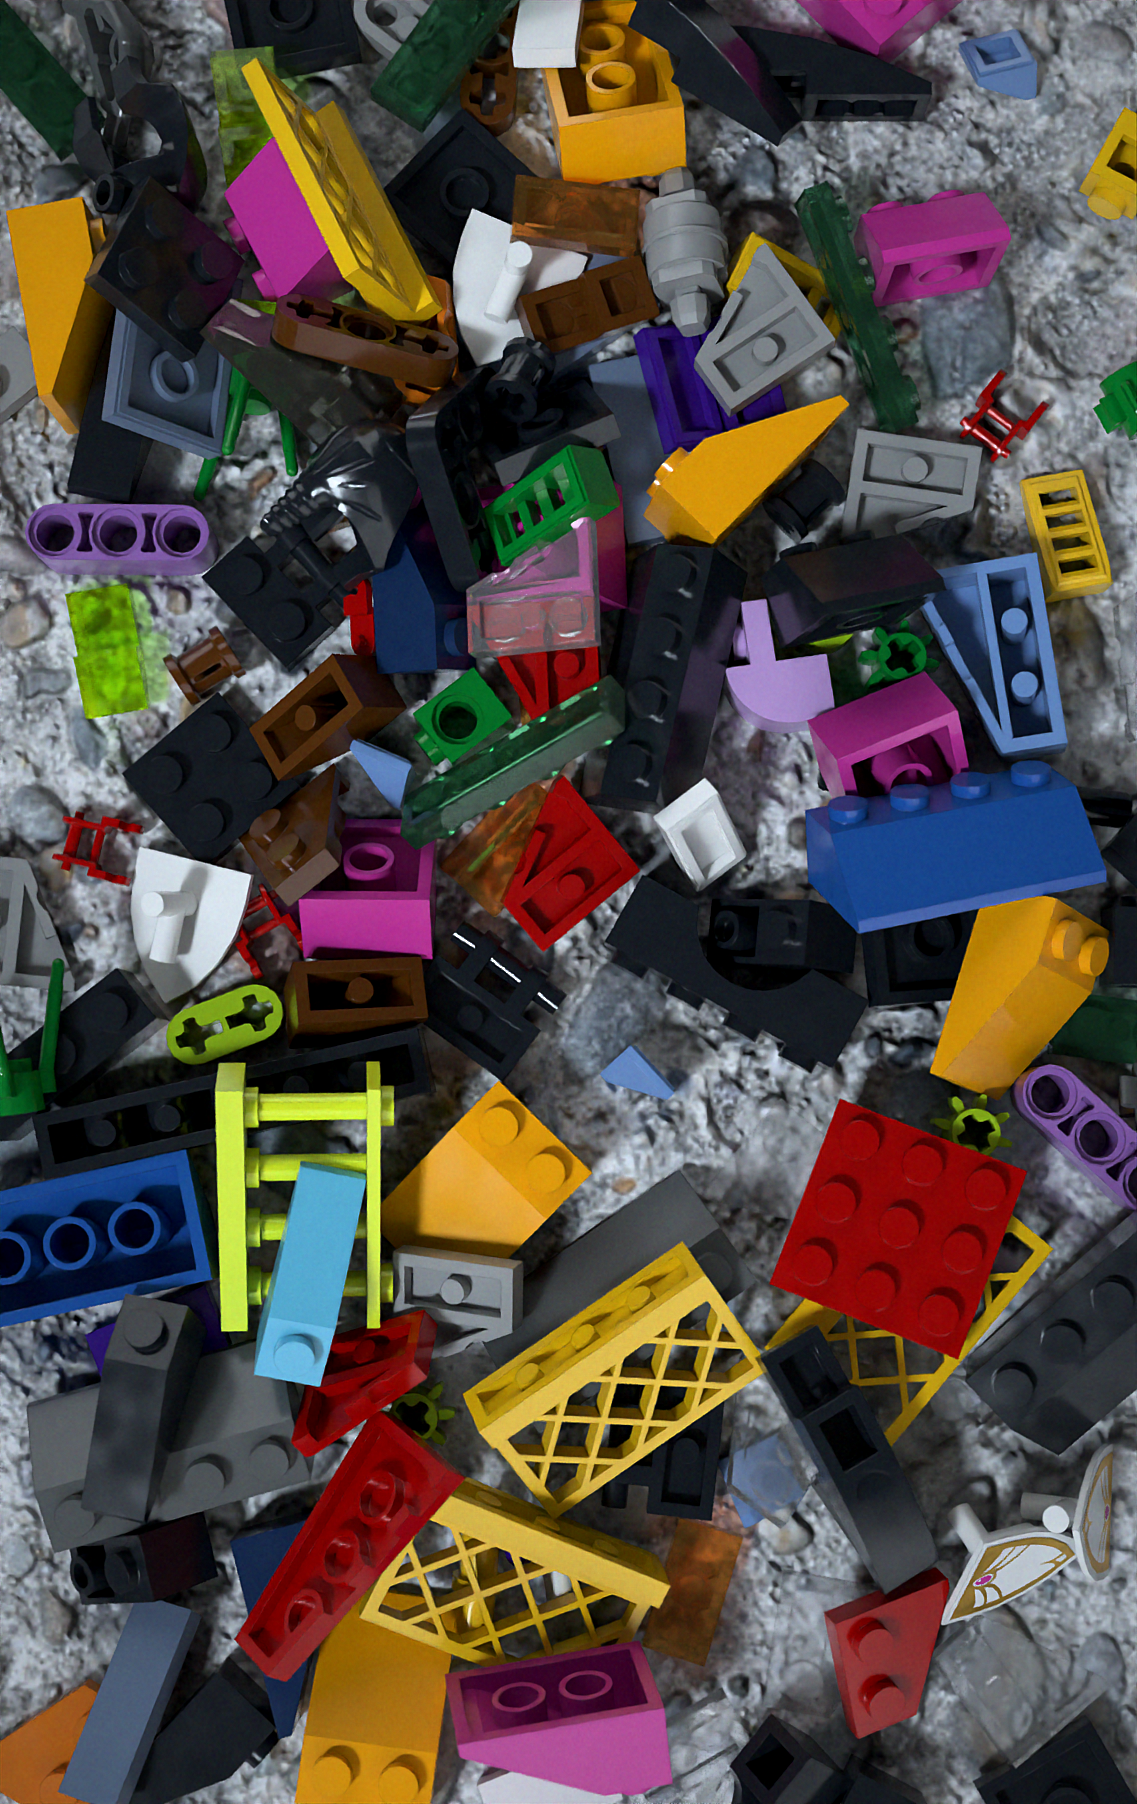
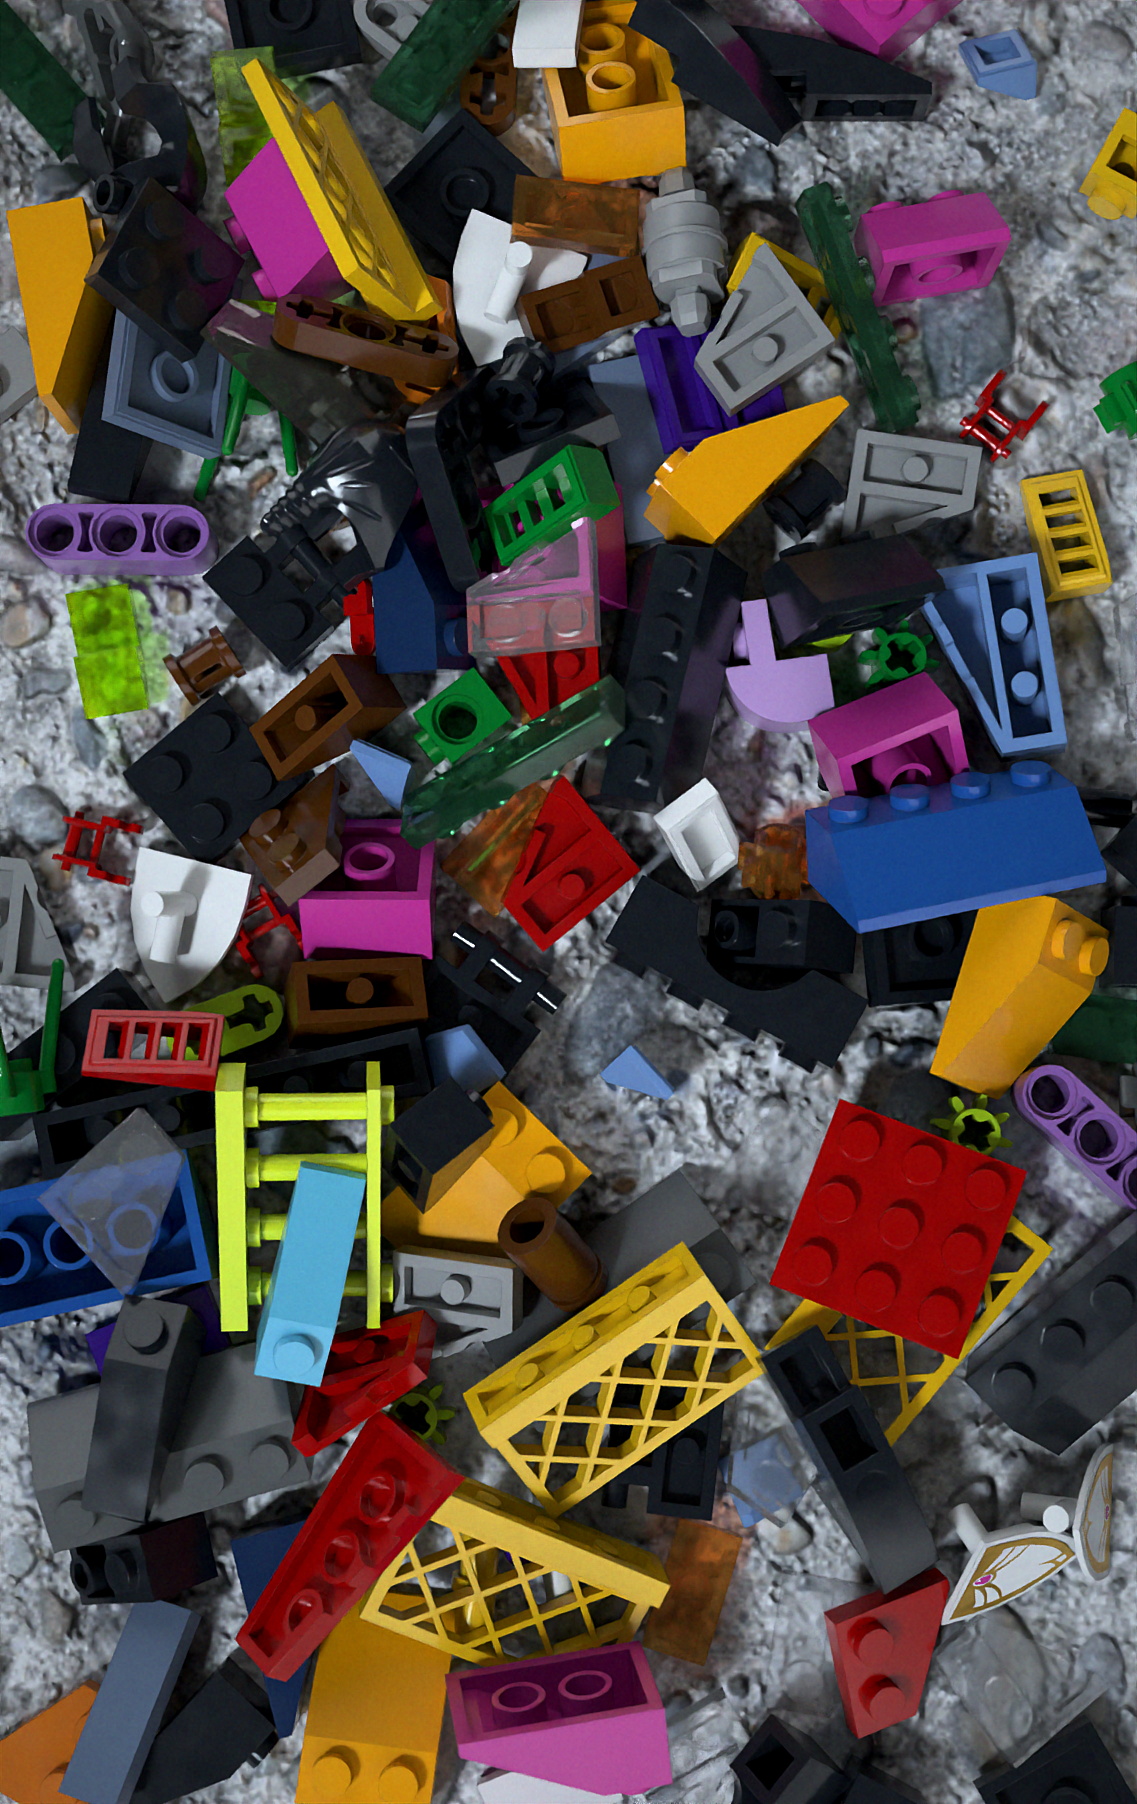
none -> clear wing [38,1107,187,1295]
none -> red slope [81,1009,225,1092]
none -> black slope [382,1076,495,1215]
none -> medium blue slope [424,1024,506,1093]
none -> reddish brown piece [497,1197,608,1312]
none -> clear orange gear [737,823,810,900]

